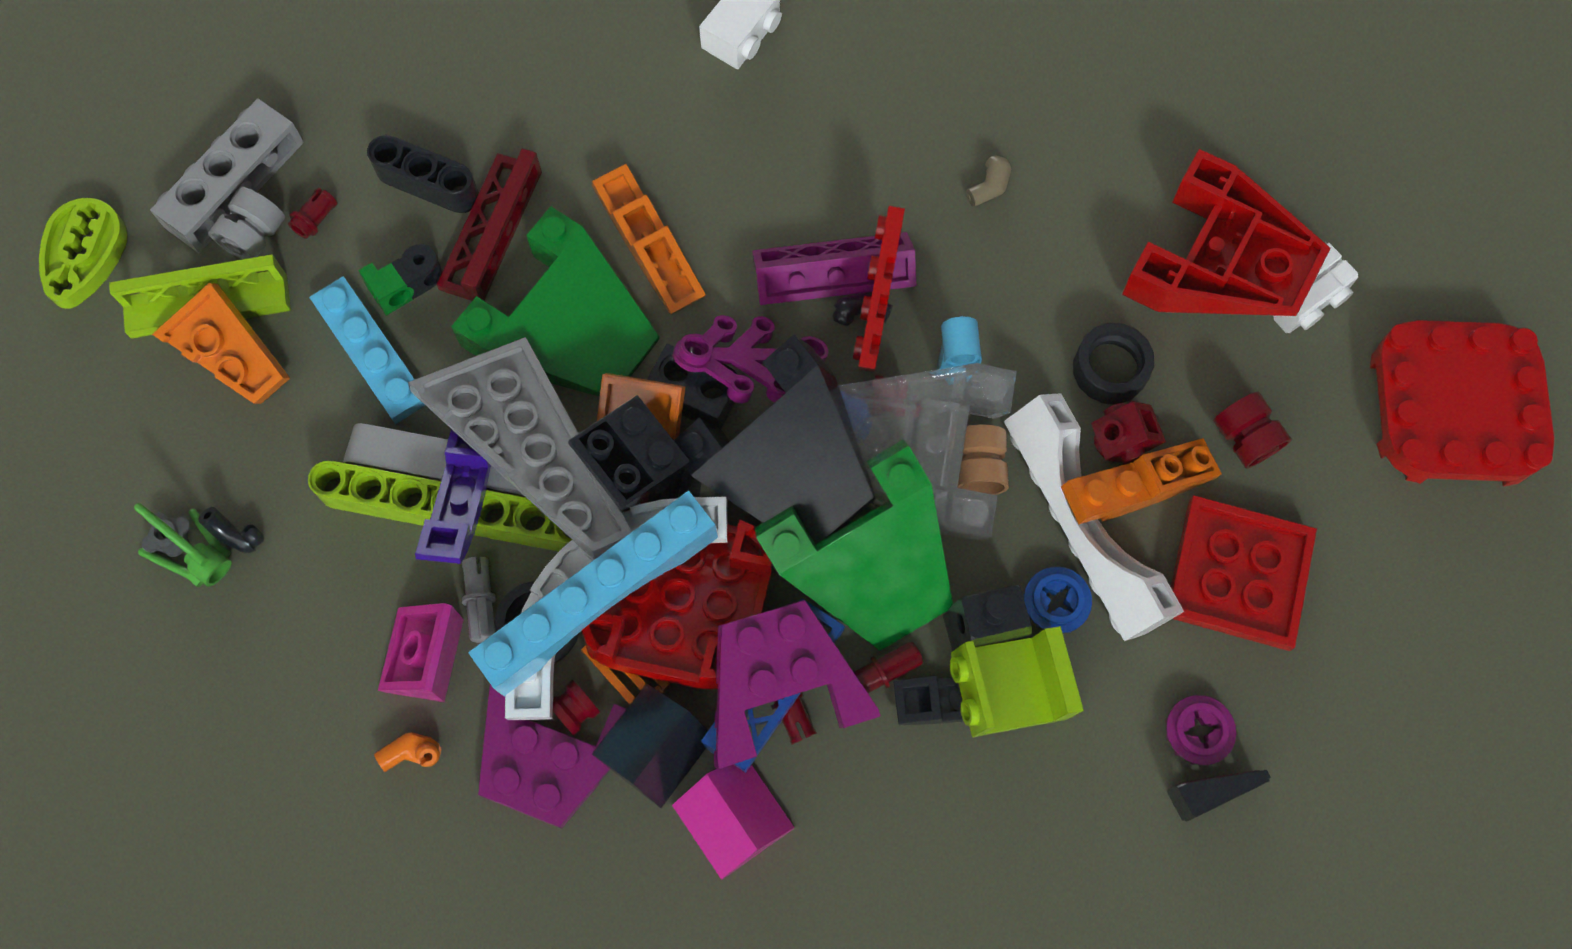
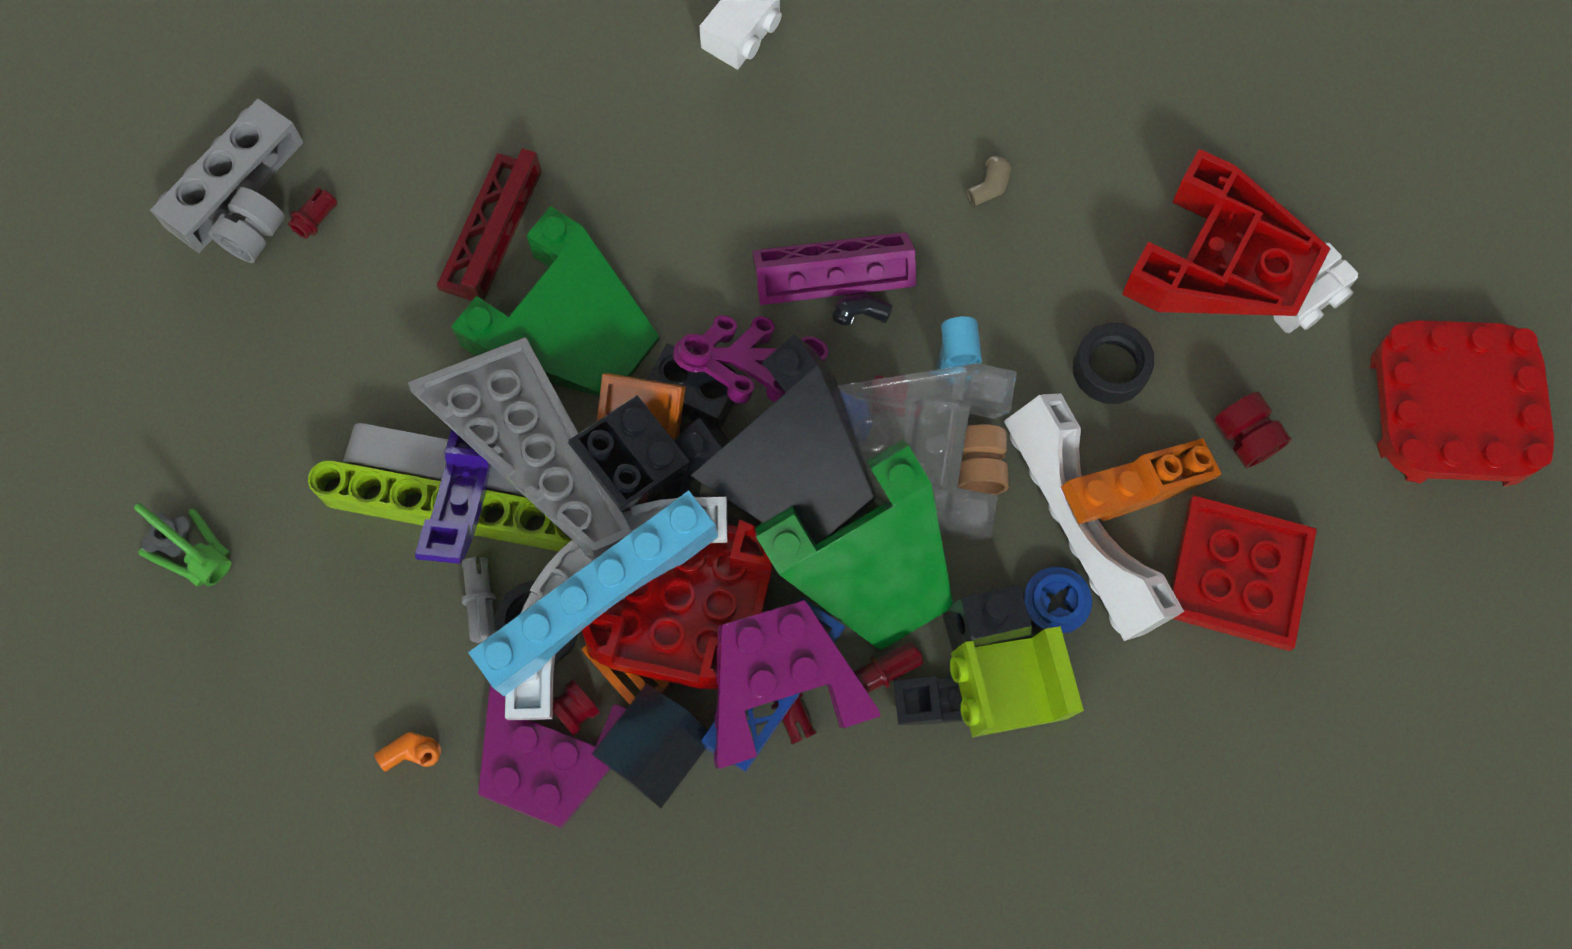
lime piece [39,198,128,309] -> none
lime fence [109,254,291,339] -> none
orange wing [152,283,290,404] -> none
black arm [198,507,264,553] -> none
medium azure plate [309,276,425,425] -> none
leg [358,244,442,316] -> none
black beam [367,135,479,213] -> none
dark pink slope [378,603,464,702] -> none
orange slope [591,164,706,315] -> none
dark pink slope [672,764,795,880] -> none
red wing [853,206,905,372] -> none
dark red brick [1091,401,1166,465] -> none
magenta gear [1165,695,1236,766] -> none
black slope [1167,770,1271,822] -> none

